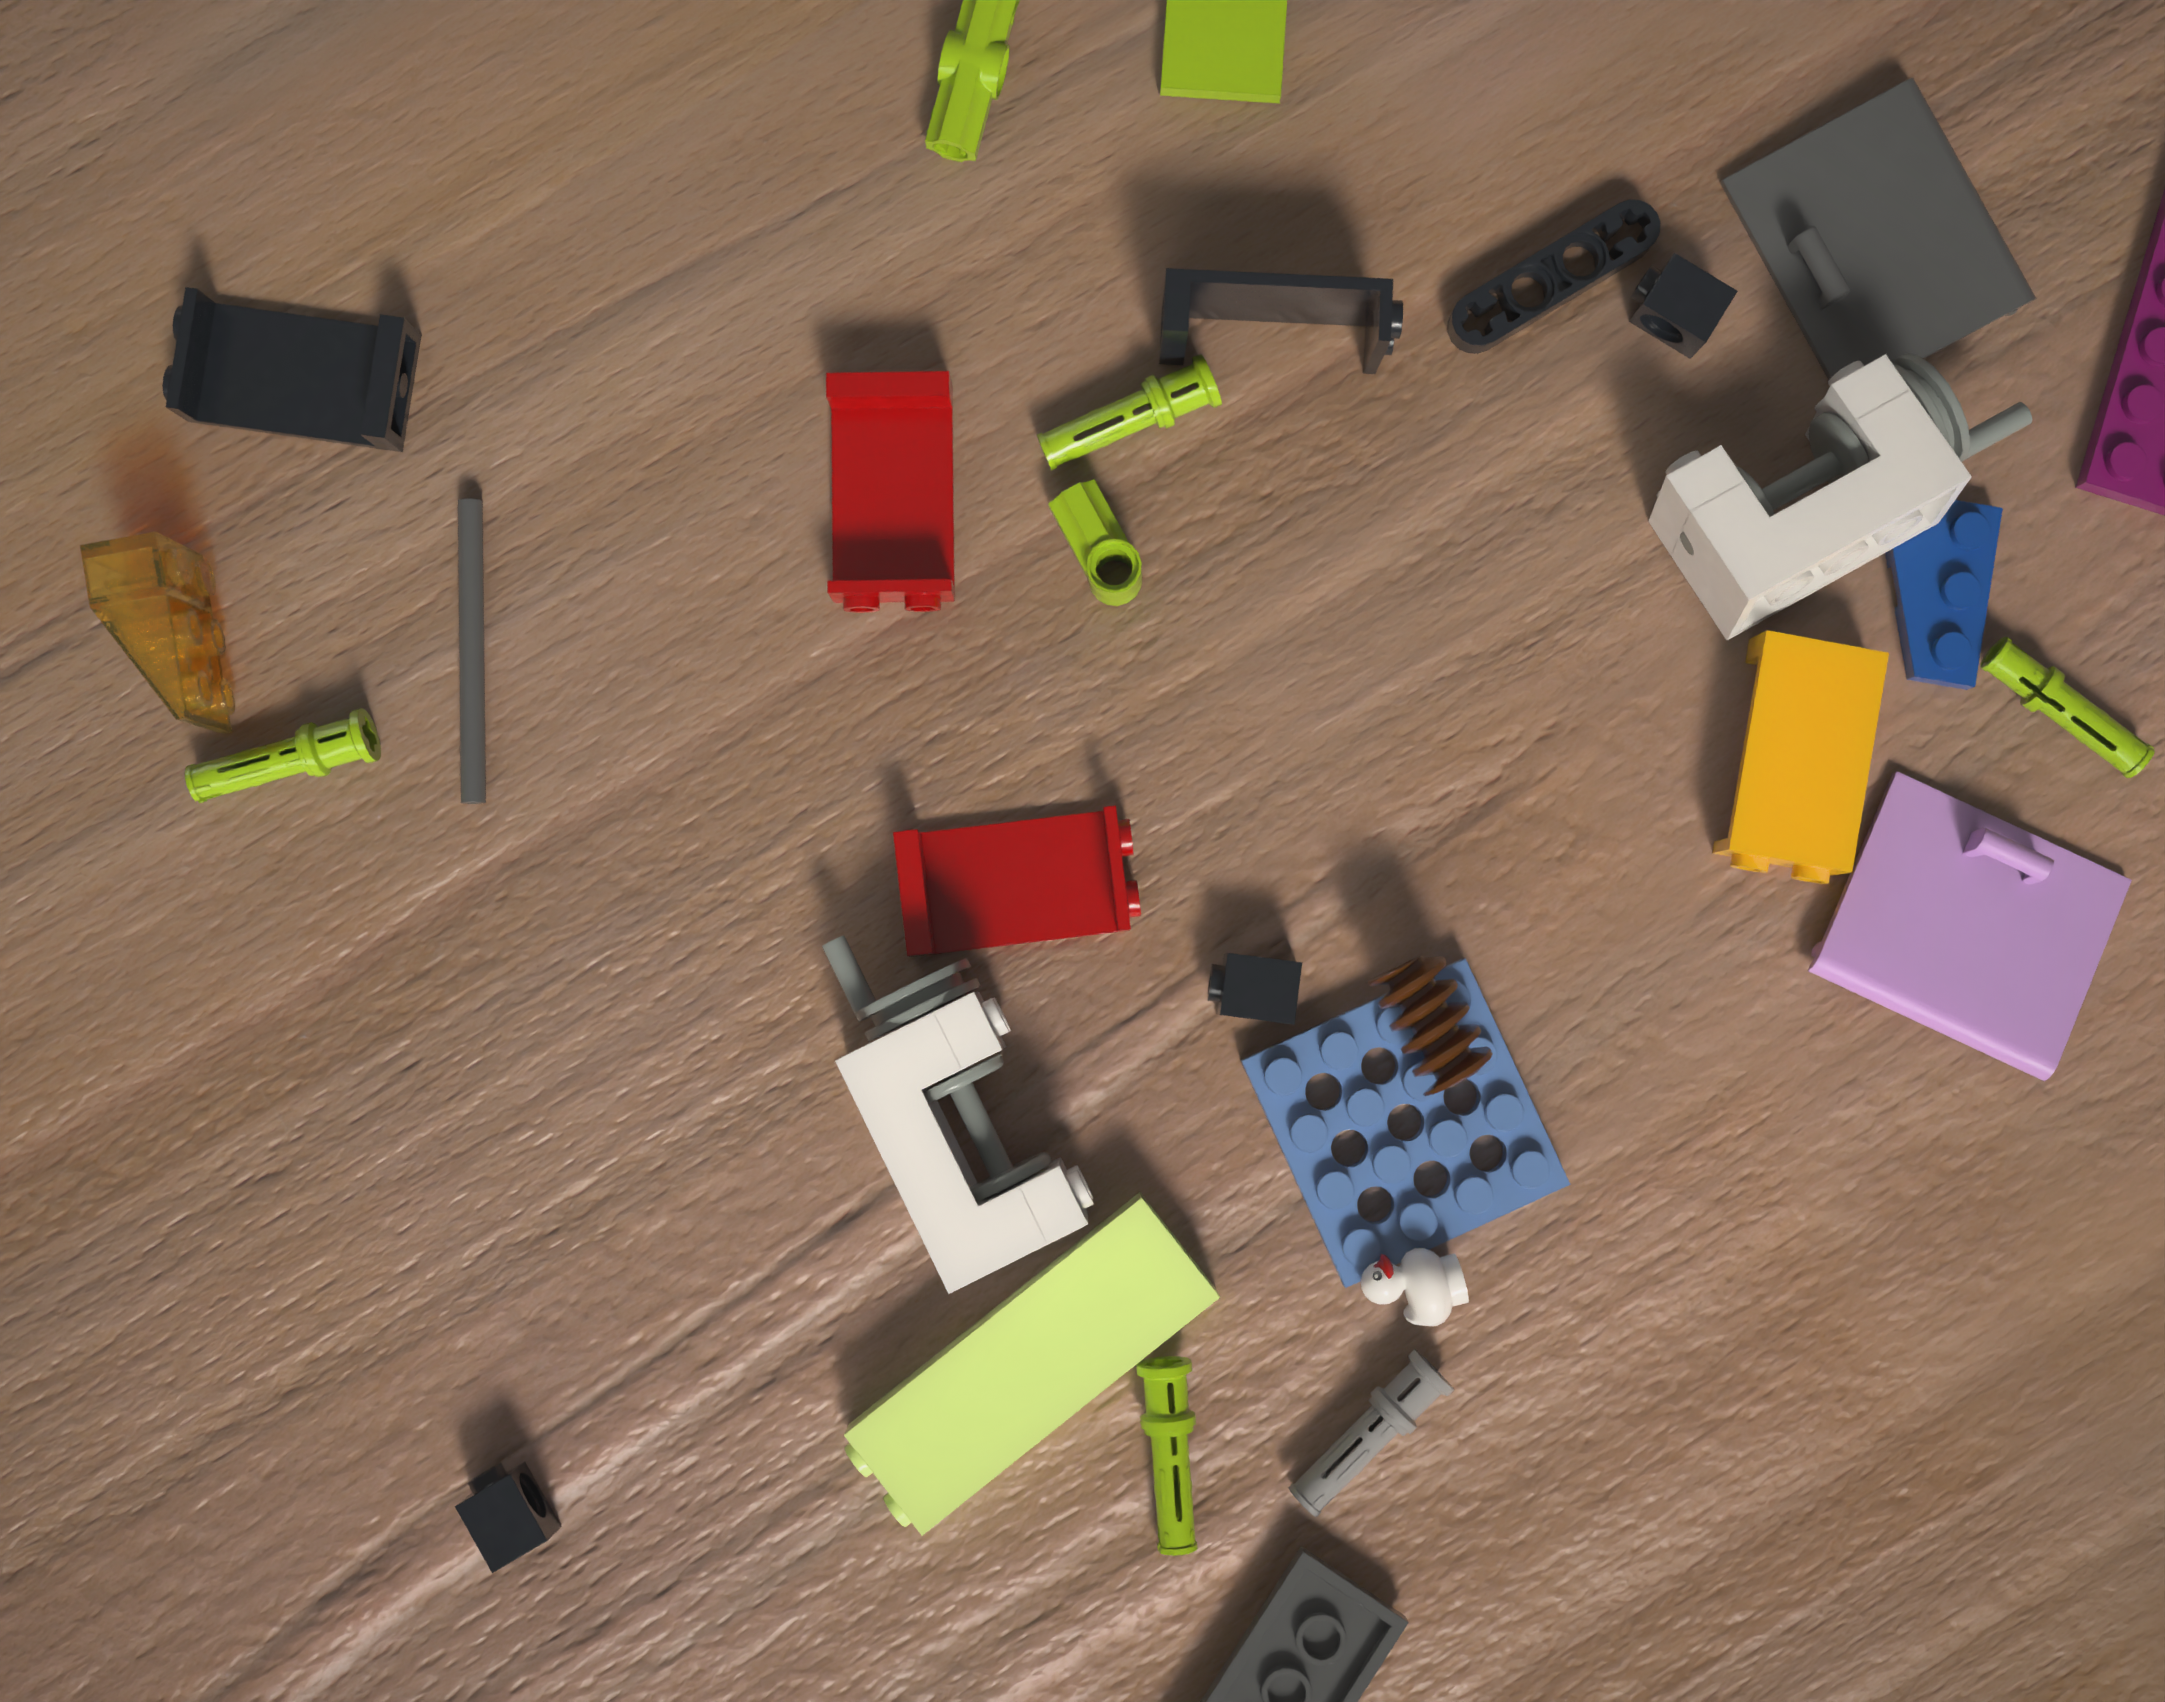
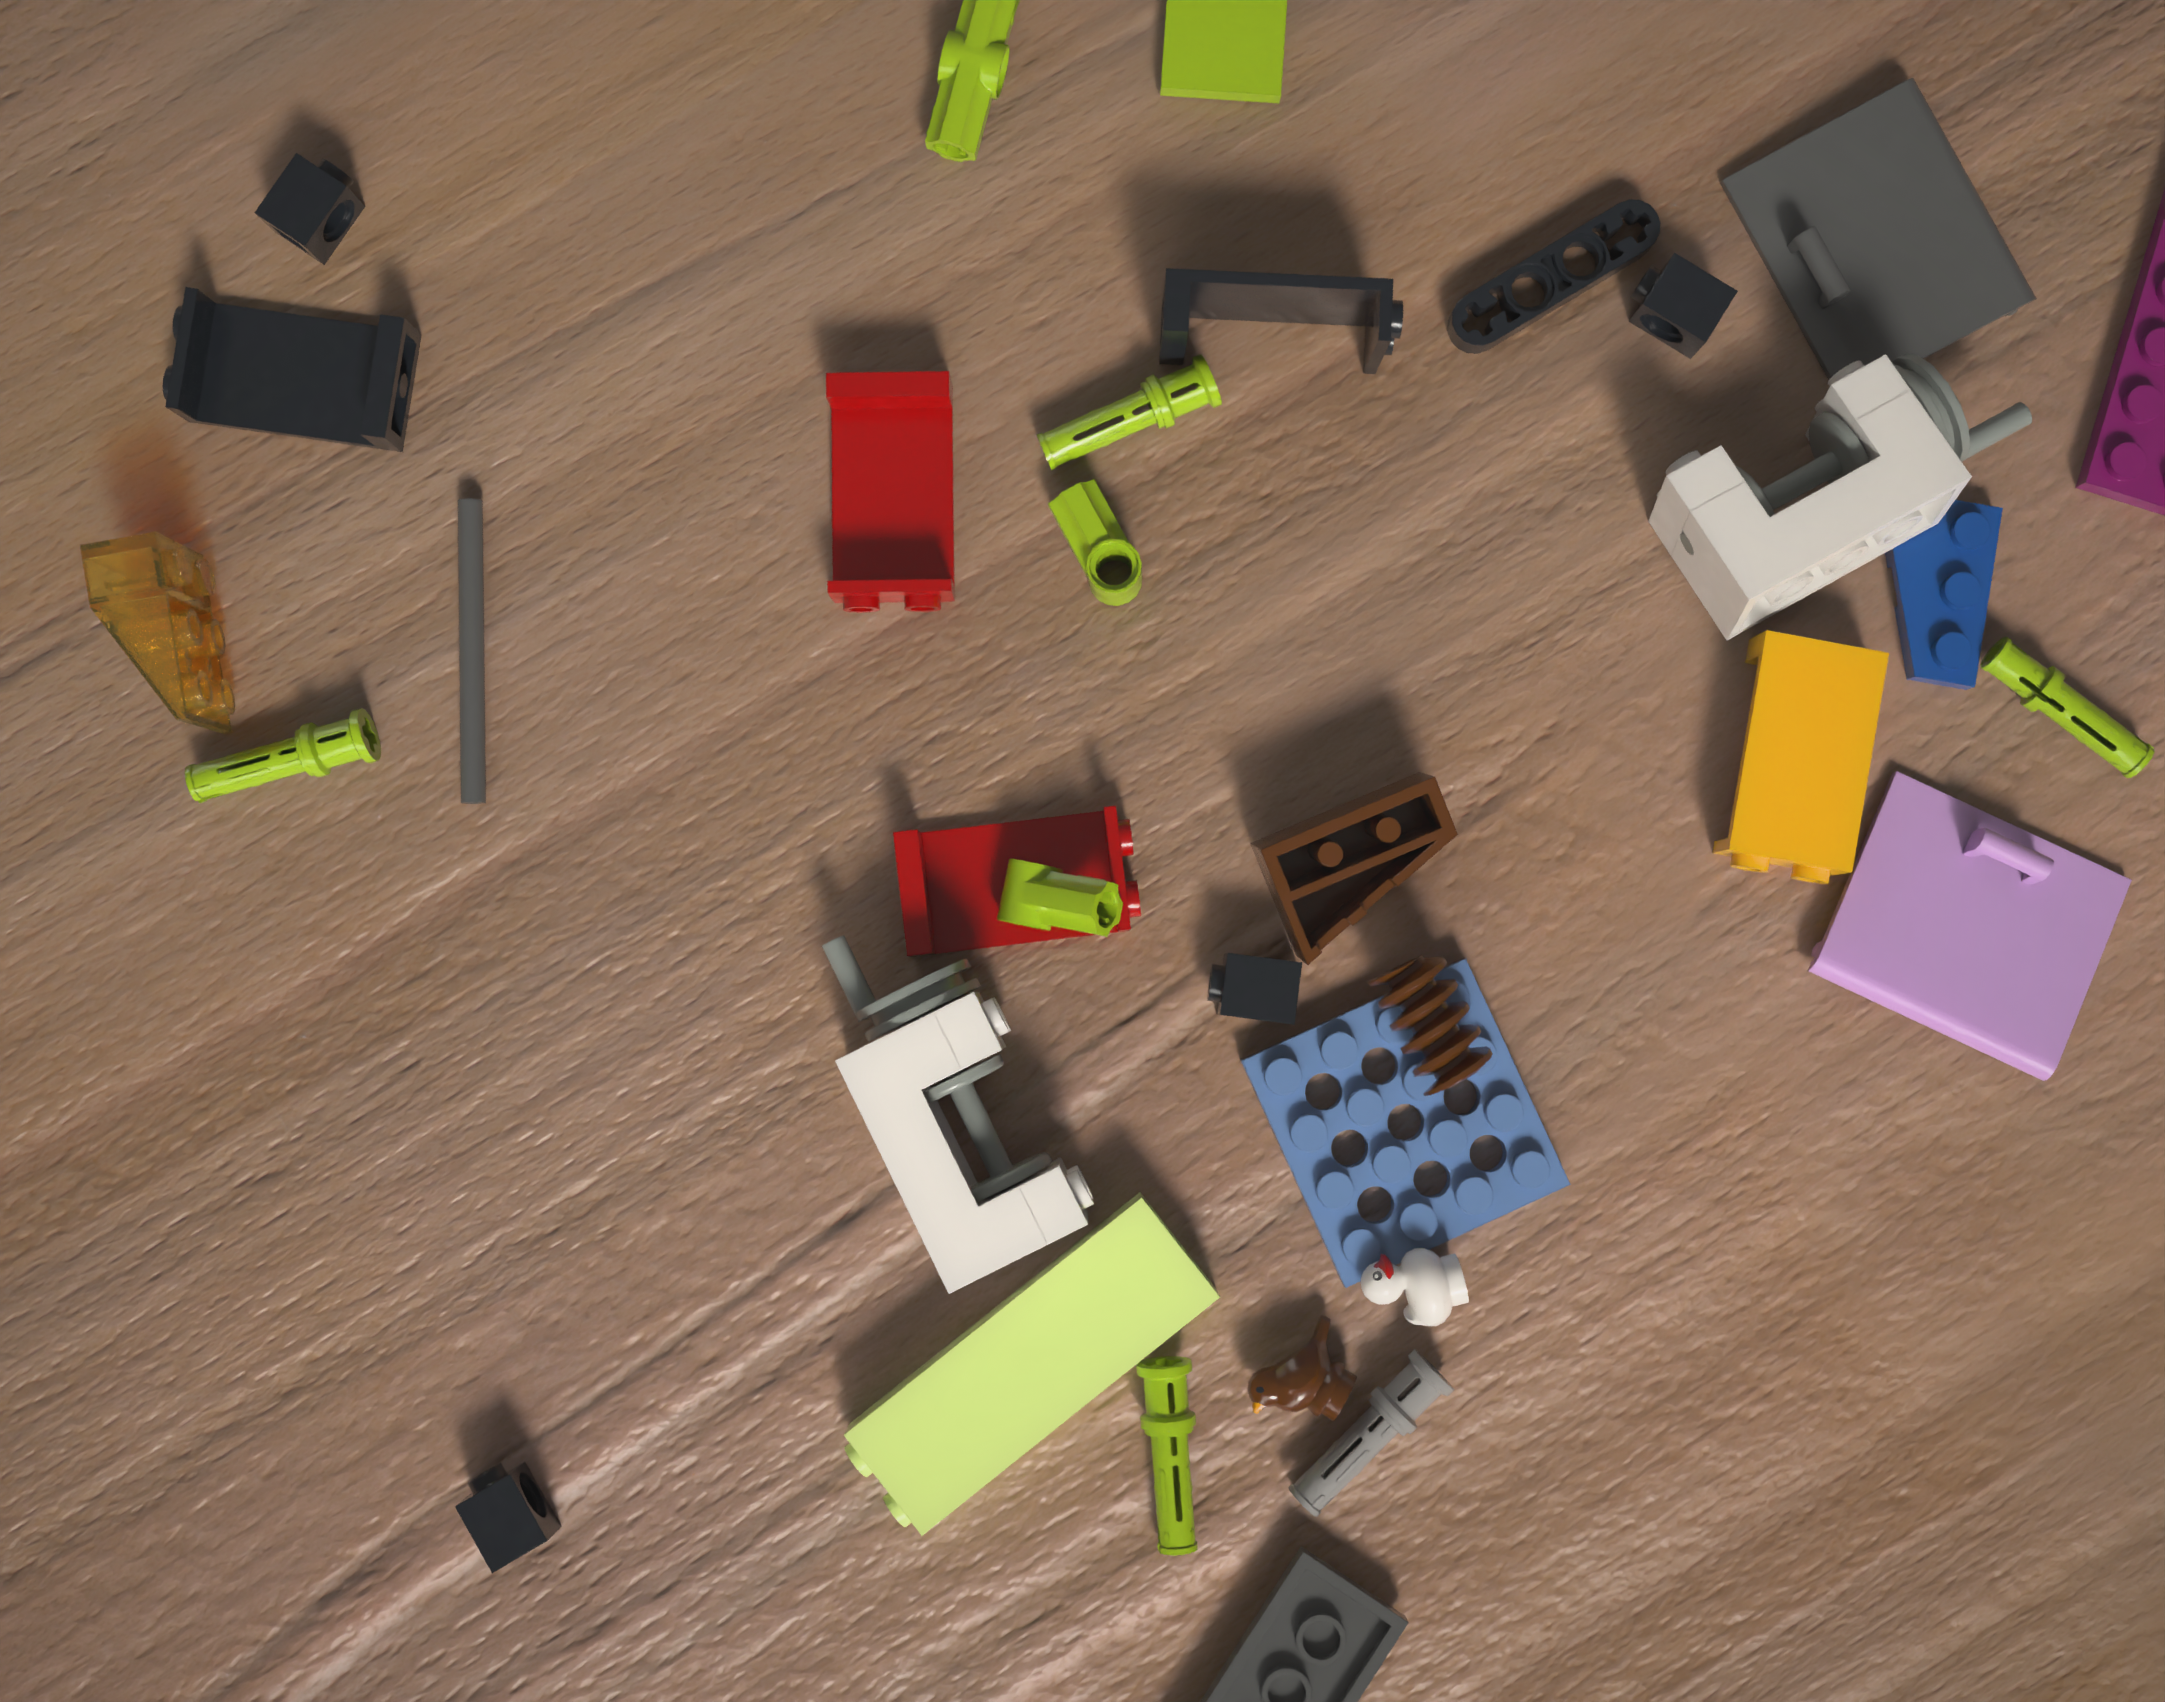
none -> black brick [254,153,365,265]
none -> lime piece [997,859,1123,937]
none -> reddish brown animal [1247,1315,1357,1421]
none -> reddish brown wedge [1250,772,1458,965]

